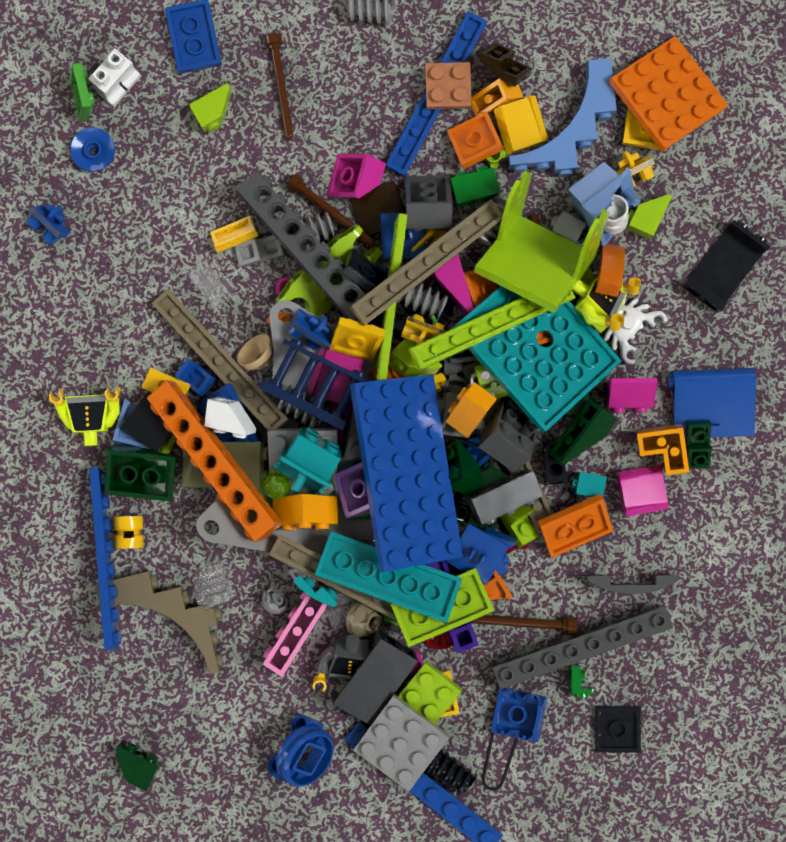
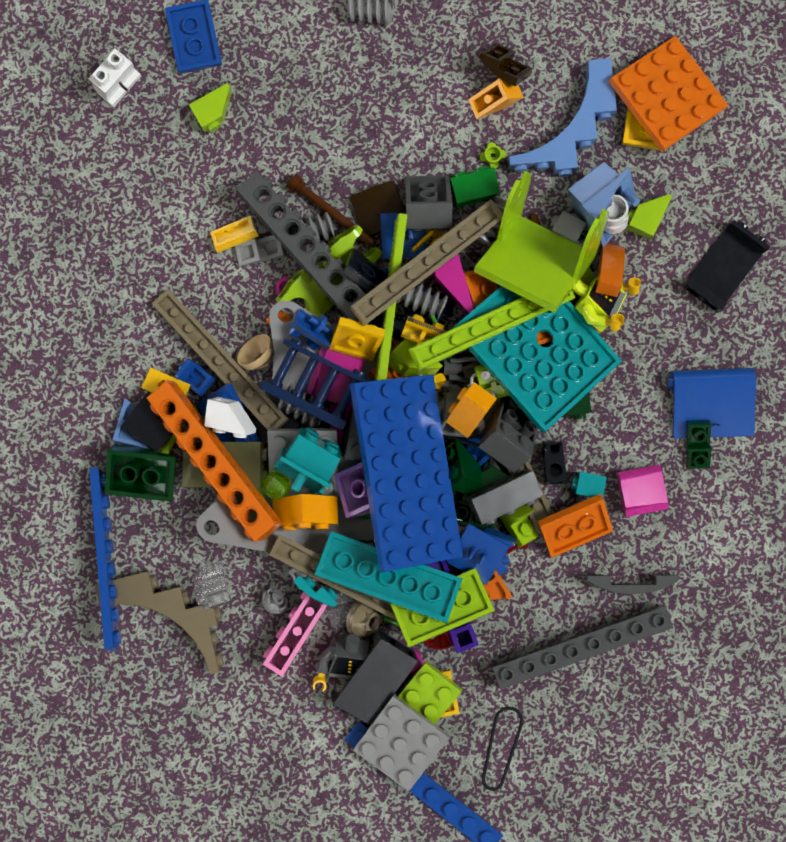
blue hips [27,204,71,244] -> none
torso [49,386,121,446] -> none
bright green plate [70,63,94,122] -> none
blue dish [70,127,115,172] -> none
yellow wheel [113,516,144,549] -> none
dark green slope [115,742,162,791] -> none
clear brick [187,257,236,310] -> none
reddish brown piece [264,33,294,140] -> none
blue piece [267,714,334,787] -> none
dark pink slope [326,154,386,198] -> none
blue plate [385,11,488,177] -> none
nougat plate [425,62,471,110] -> none
black piece [427,748,478,796] -> none
orange plate [447,111,504,169] -> none
reddish brown piece [471,615,578,635] -> none
blue slope [491,688,547,742] -> none
yellow slope [494,95,549,155] -> none
dark green slope [549,398,618,465] -> none
green bracket [569,664,594,698] -> none
white animal [595,297,667,365] -> none
black tile [595,706,641,753] -> none
dark pink slope [605,378,658,413] -> none
yellow hips [616,150,655,187] -> none
light orange brick [637,423,689,475] -> none

